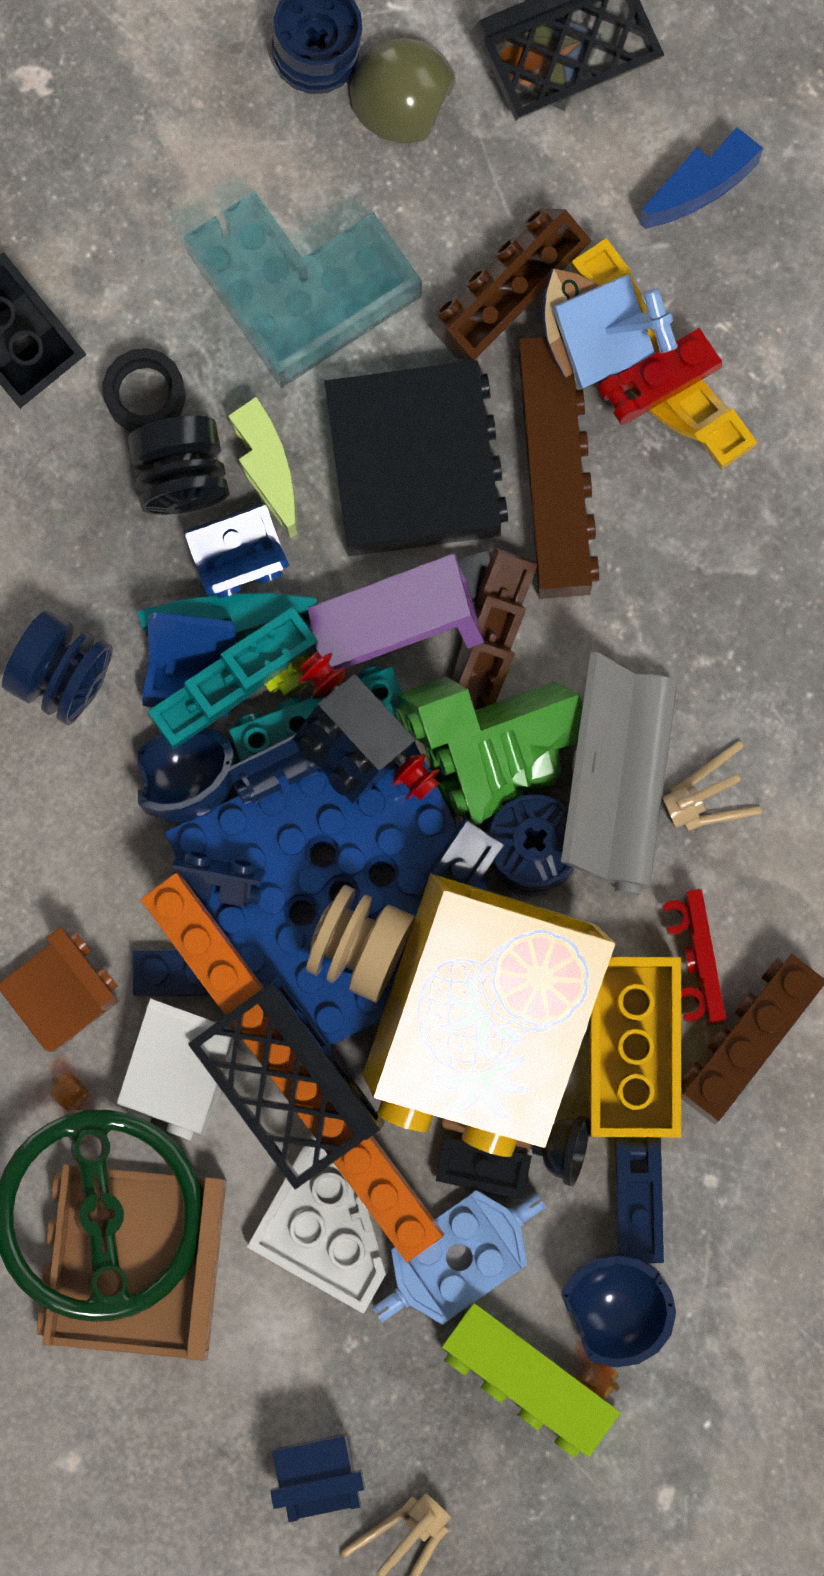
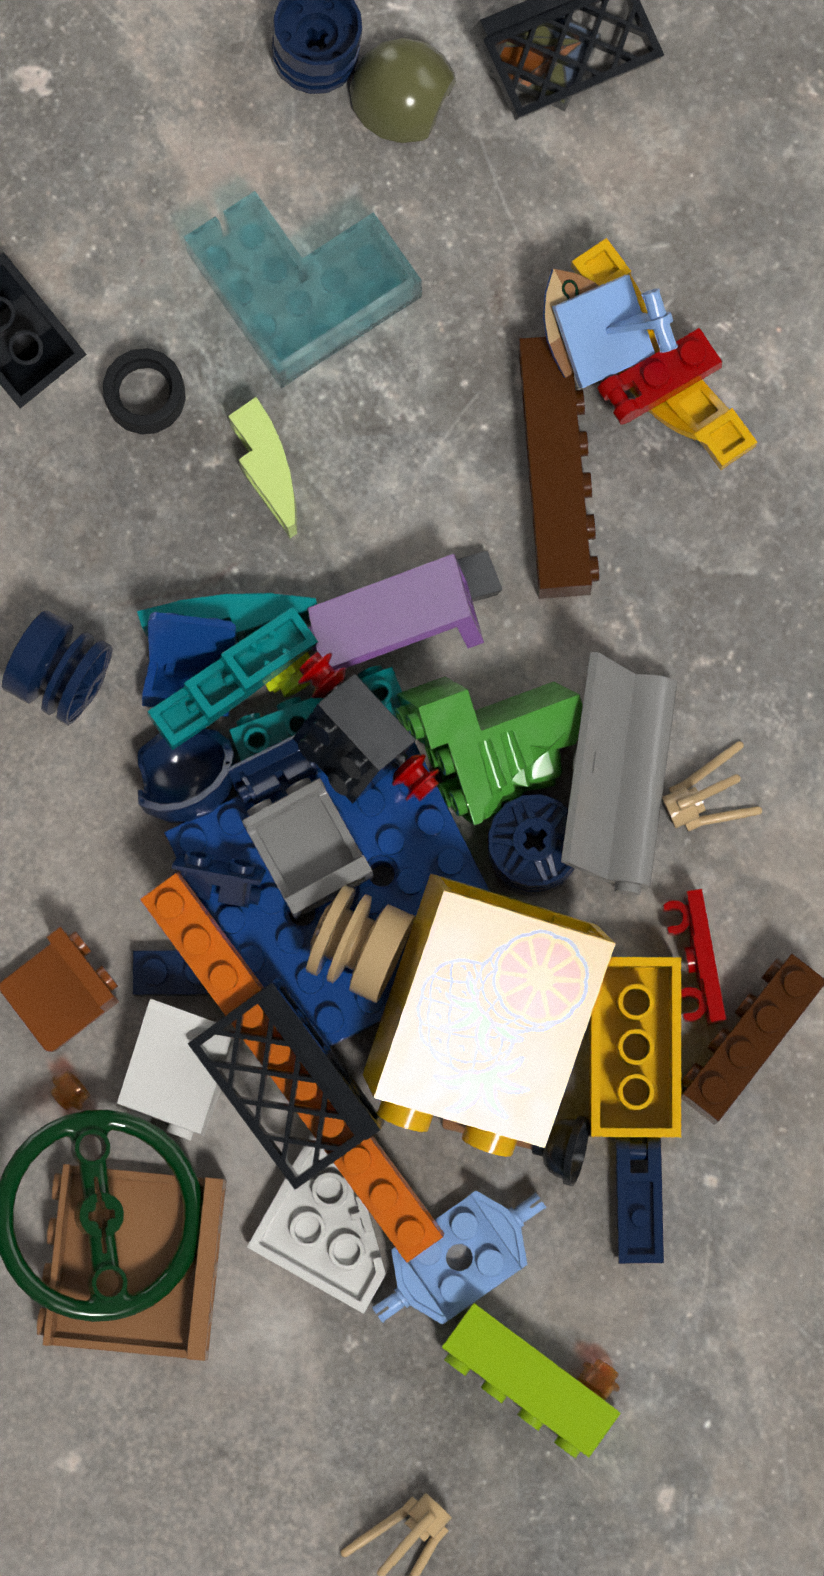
black wheel [128,415,230,515] -> none
bracket [184,502,289,598] -> none
dark blue plate [270,1433,365,1522] -> none
black brick [324,360,508,557] -> none
plate [415,818,503,898] -> none
reddish brown brick [429,208,592,361] -> none
black plate [436,1137,532,1200] -> none
reddish brown slope [452,548,538,710] -> none
dark blue cylinder [561,1252,676,1368] -> none
blue slope [639,127,763,229] -> none
none -> light grey panel [242,778,374,920]

